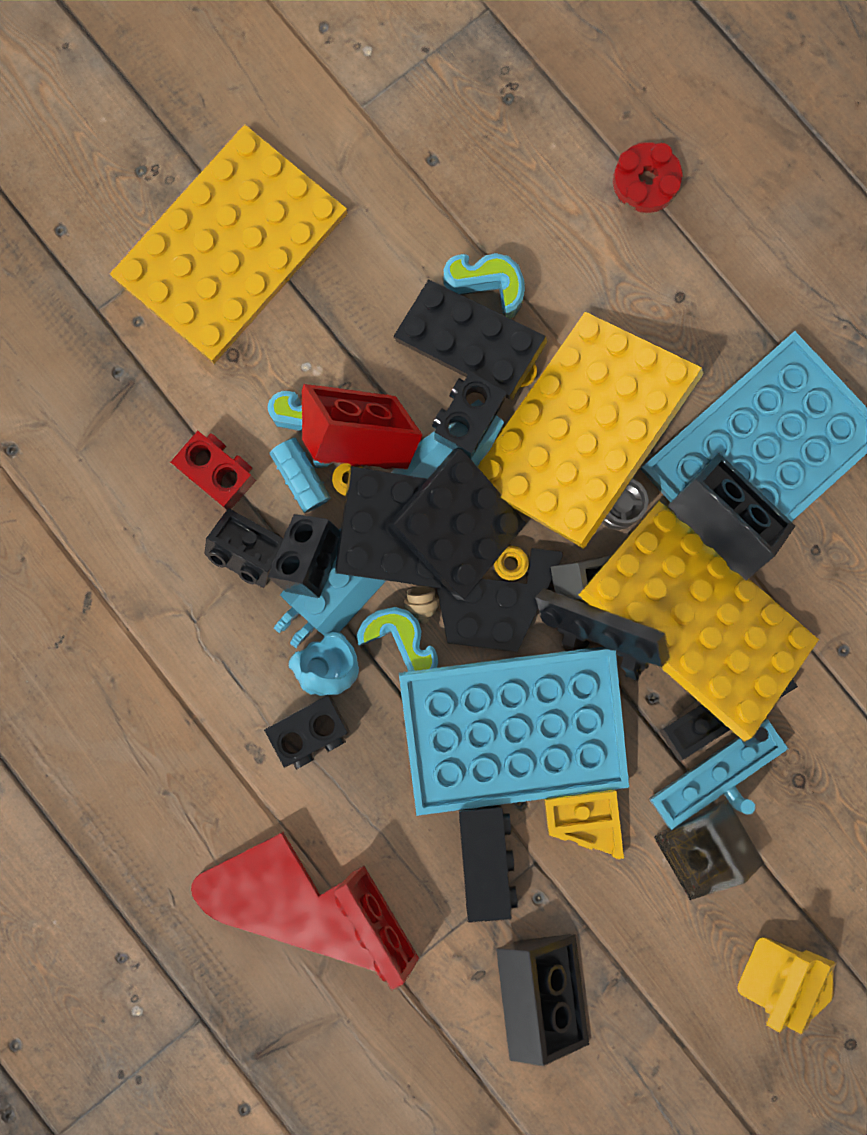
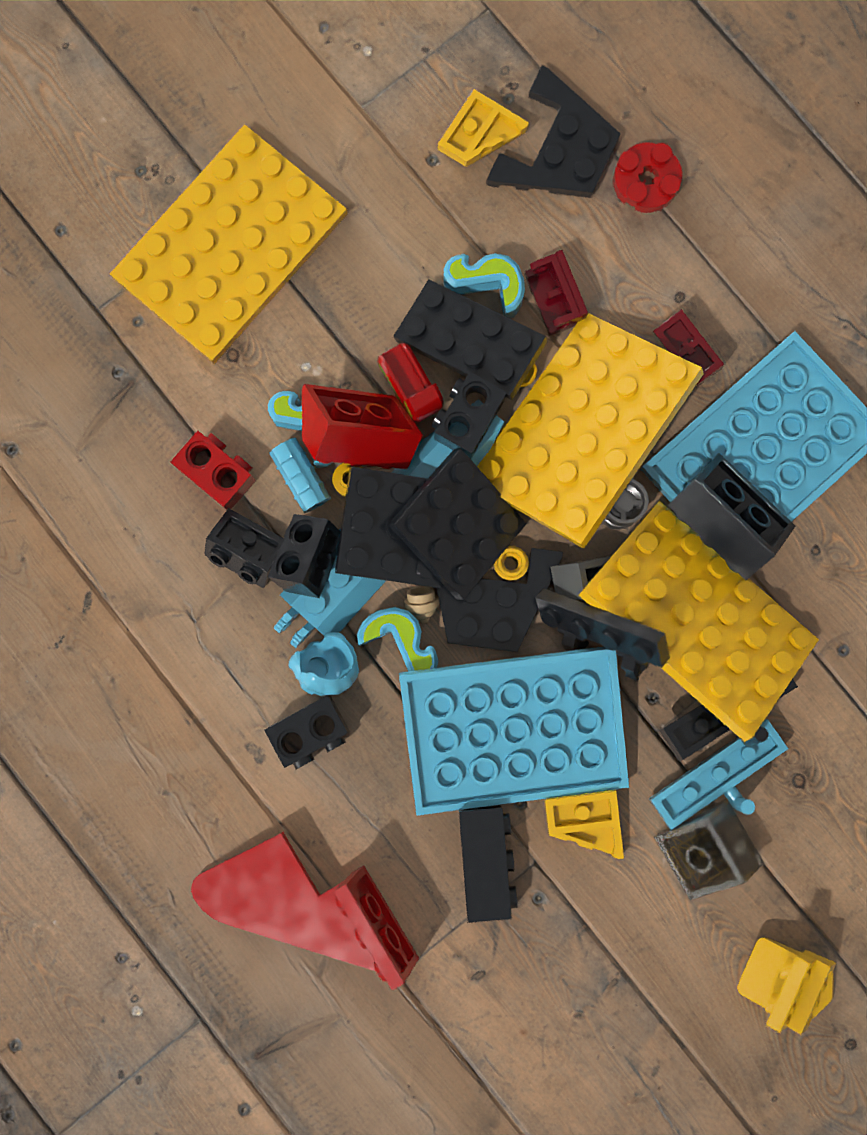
black slope [496,934,589,1066] -> none
none -> red animal [377,343,444,423]
none -> yellow wing [438,89,529,167]
none -> black wing [486,65,621,198]
none -> dark red hinge [524,250,588,336]
none -> dark red hinge [653,309,724,387]

